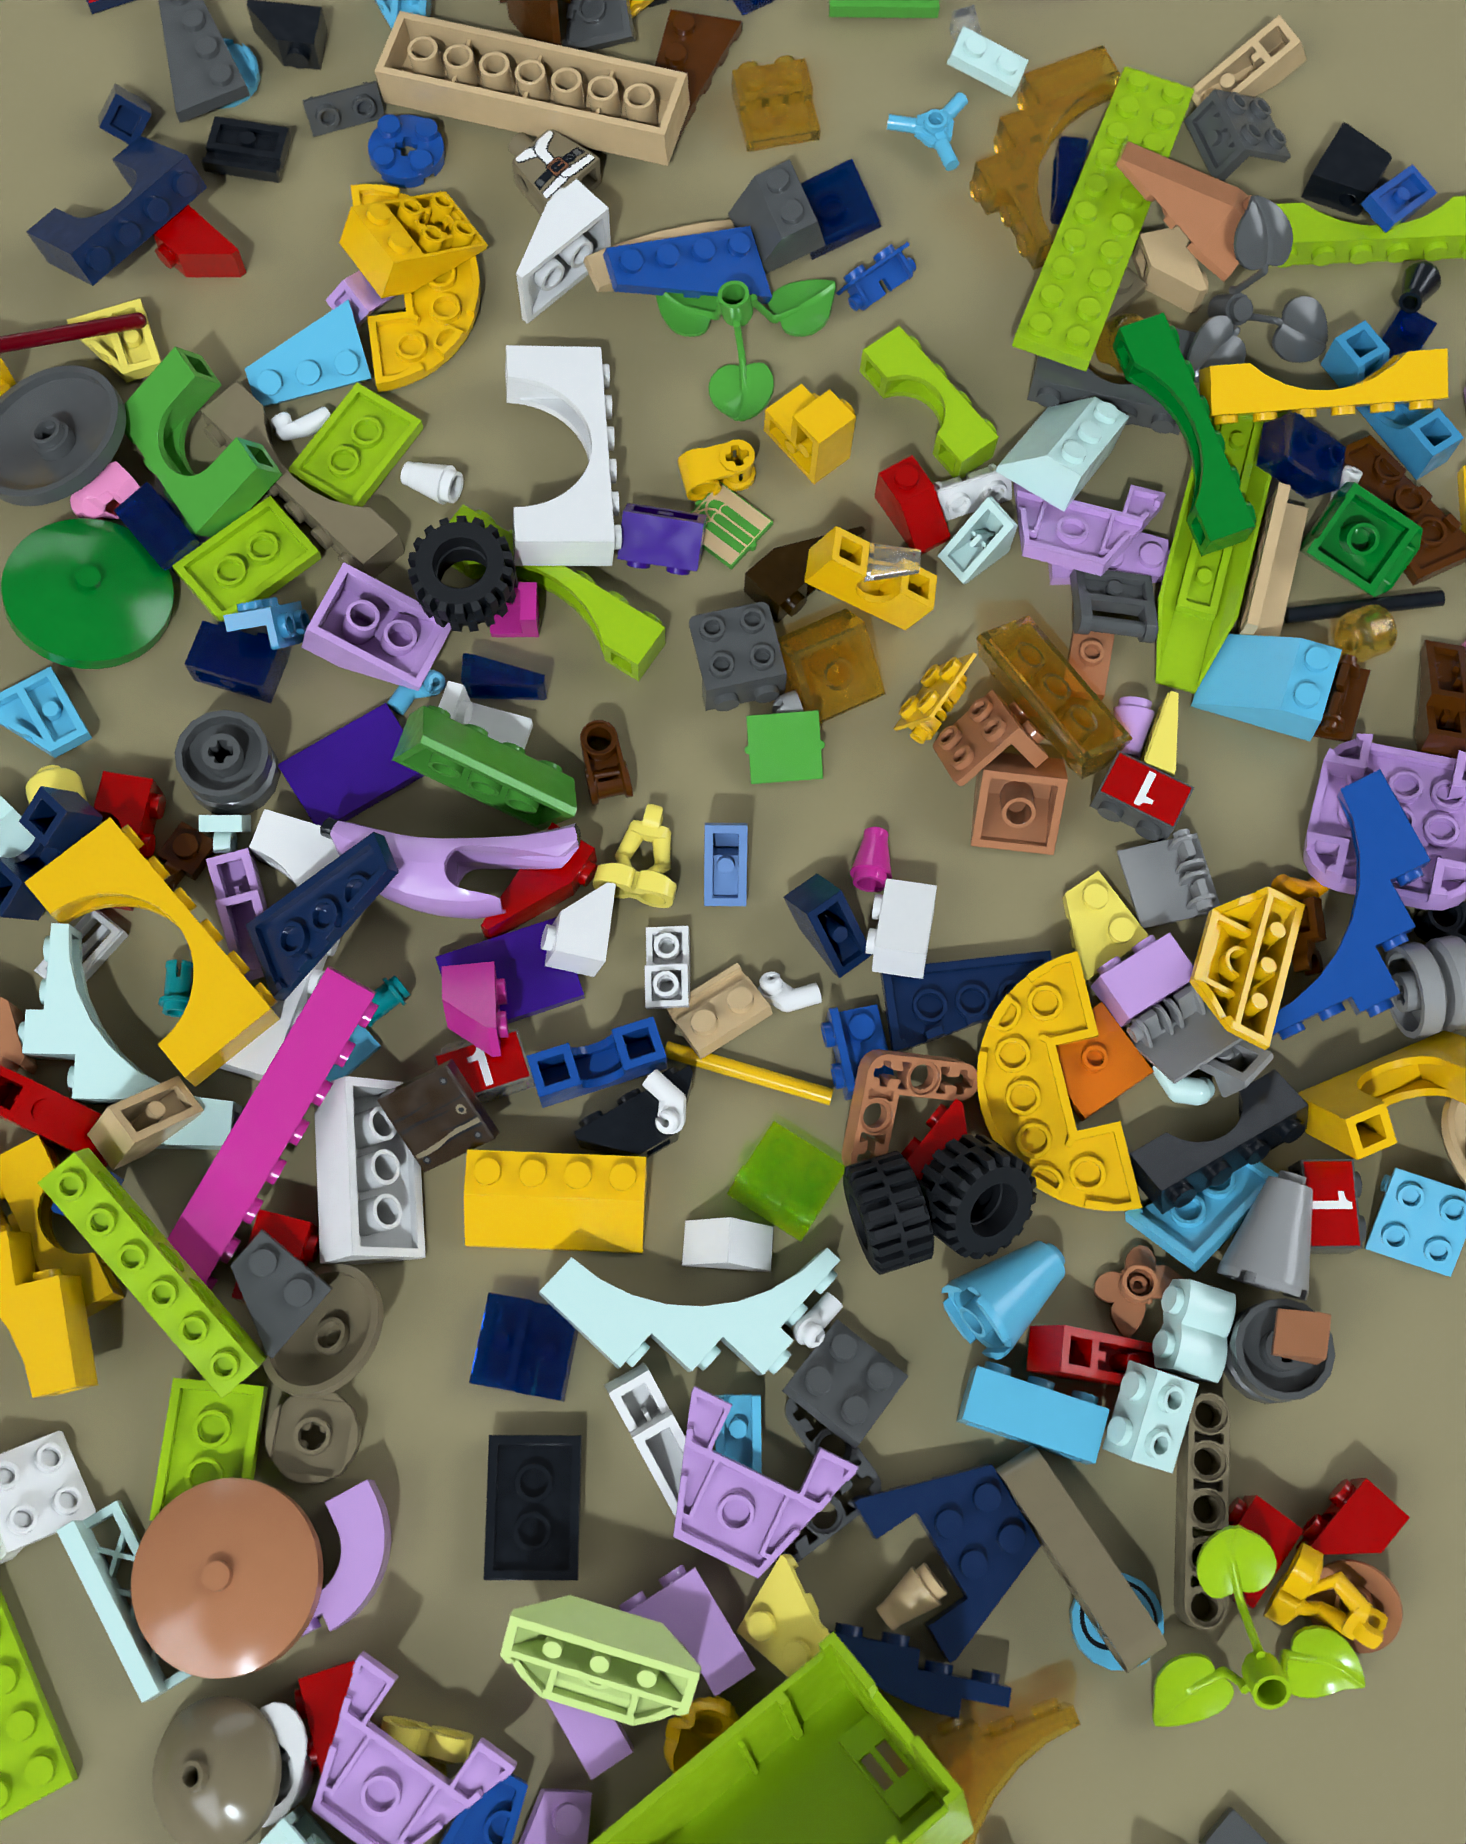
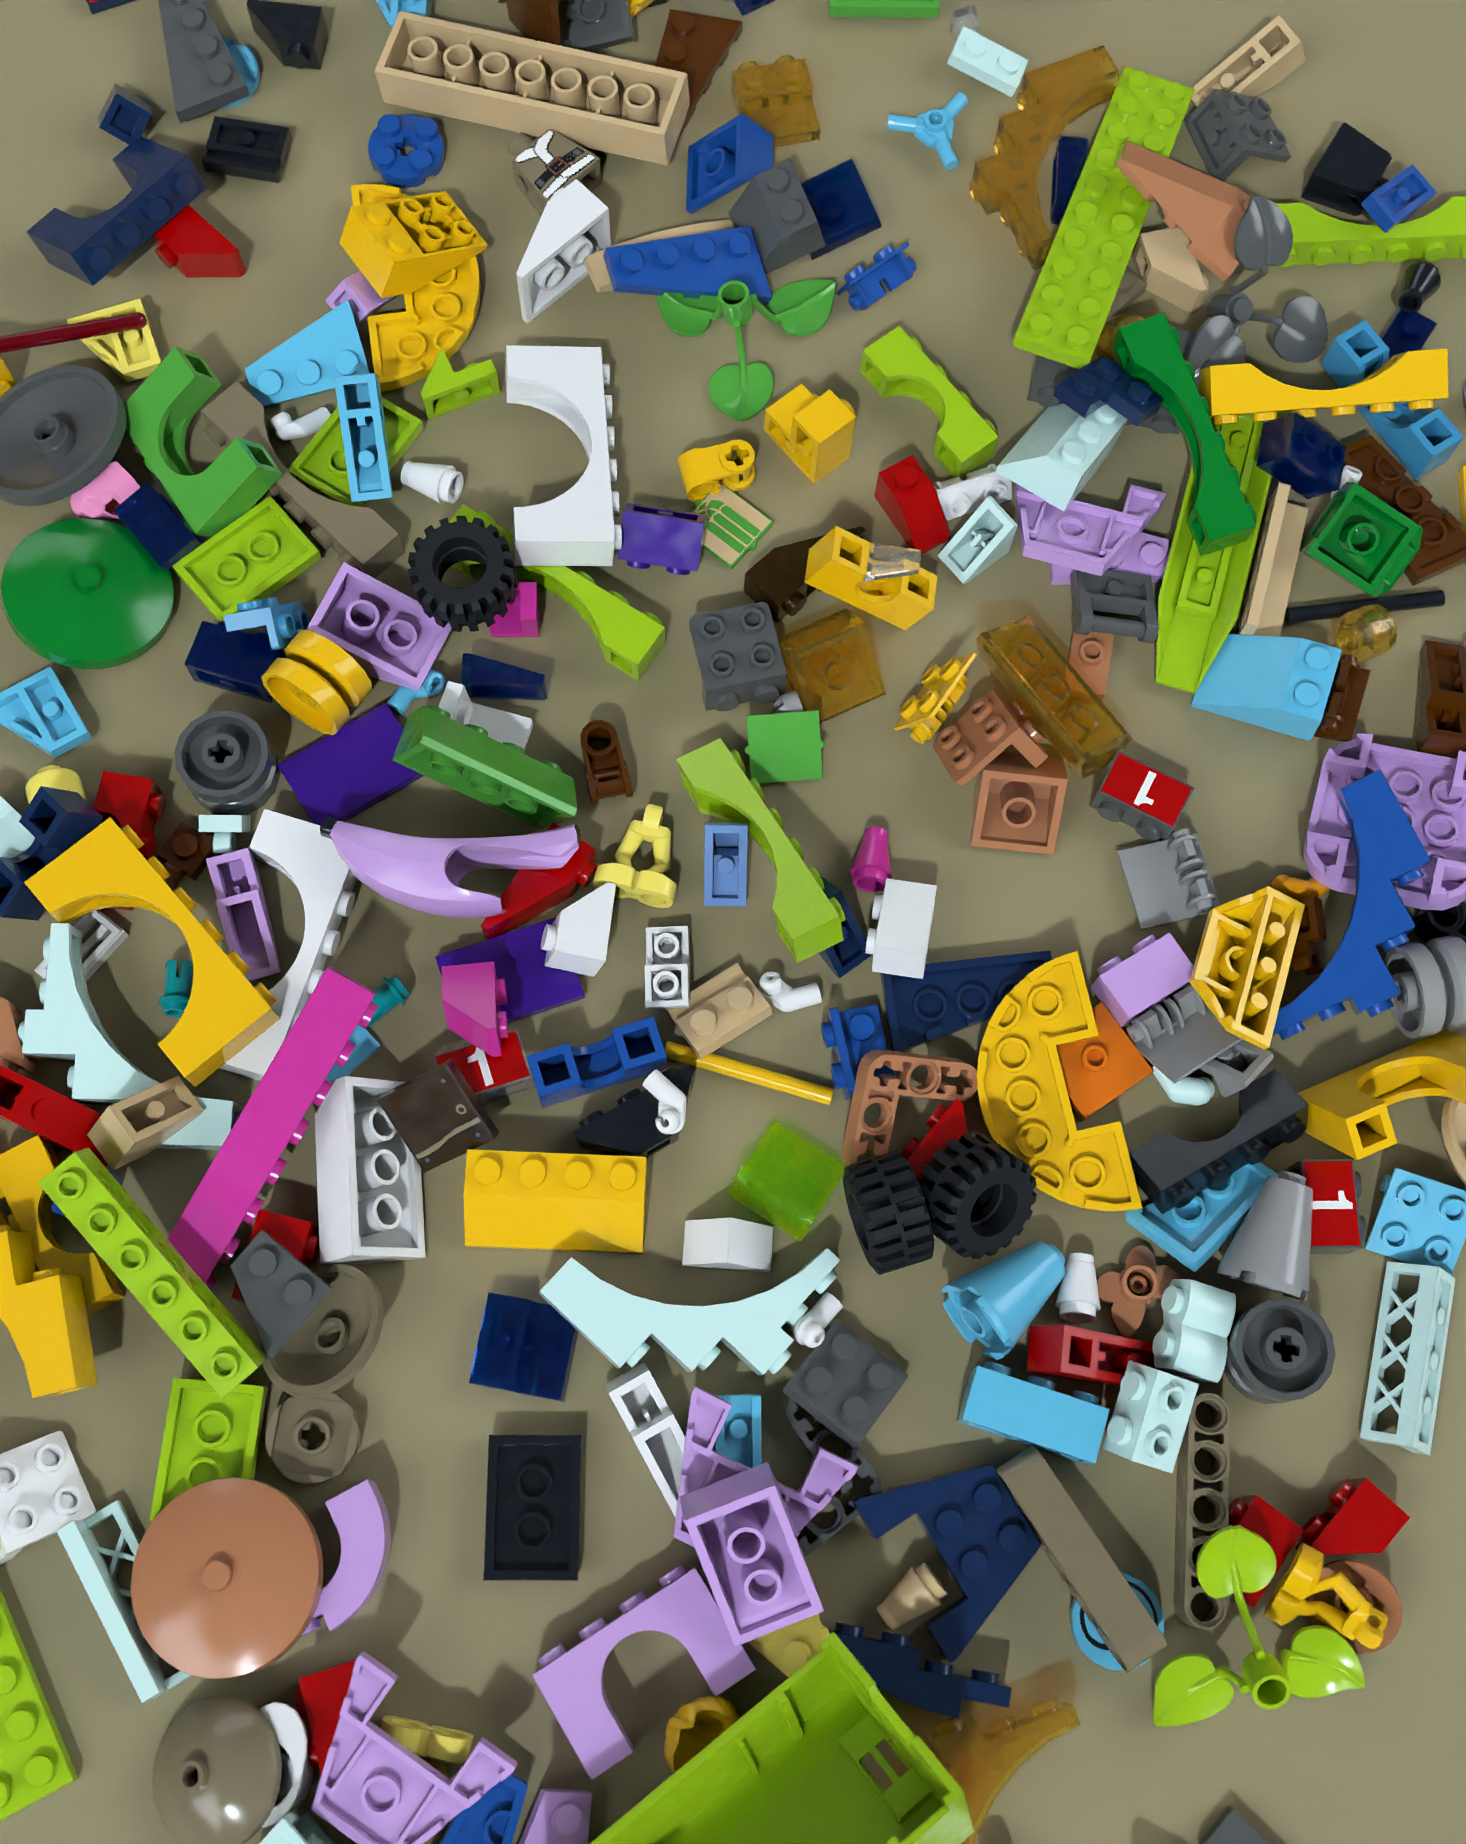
dark blue wing [246,832,399,1001] -> none
dark grey hinge [303,81,385,137] -> none
yellowish green wedge [500,1595,701,1726] -> none
light yellow wing [1062,870,1149,983] -> none
lavender cone [1113,696,1155,759] -> none
light yellow slope [1140,691,1179,777] -> none
nougat slope [1271,1308,1331,1365] -> none
none -> yellow wheel [261,630,372,735]
none -> medium azure slope [334,373,393,502]
none -> lime slope [420,349,500,420]
none -> lime arch [676,738,845,963]
none -> lavender slope [680,1462,824,1647]
none -> blue slope [686,113,773,214]
none -> dark blue plate [1053,355,1164,426]
none -> white cone [1055,1253,1101,1323]
none -> light aqua fence [1360,1261,1456,1455]

